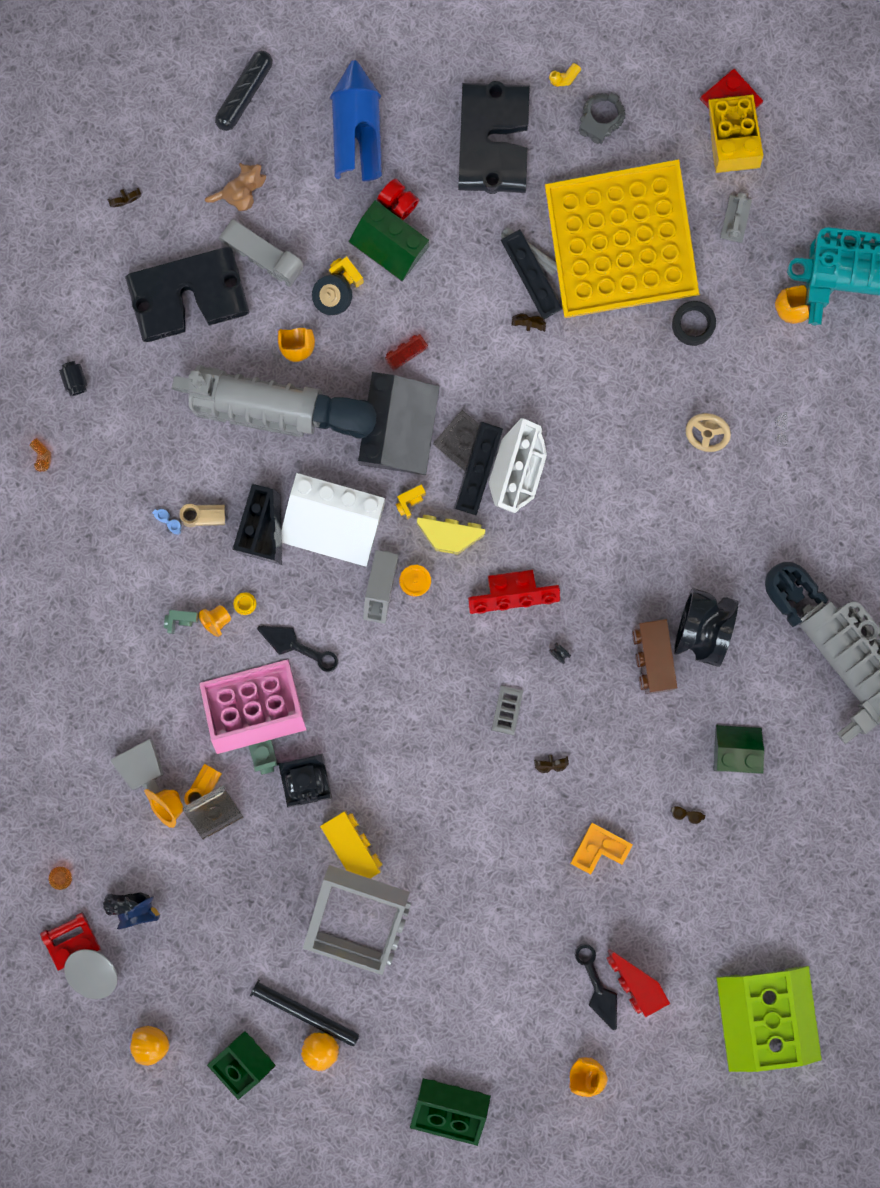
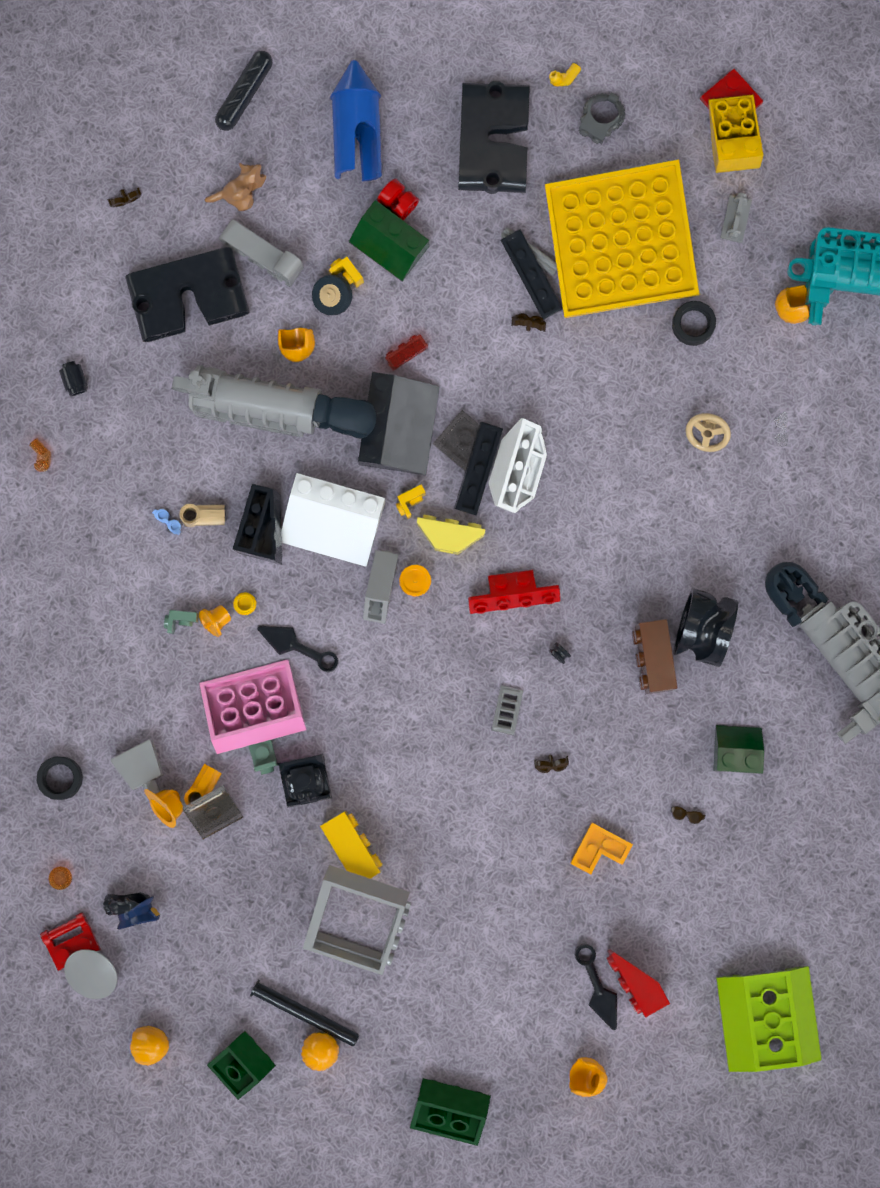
none -> black tyre [36,756,83,800]

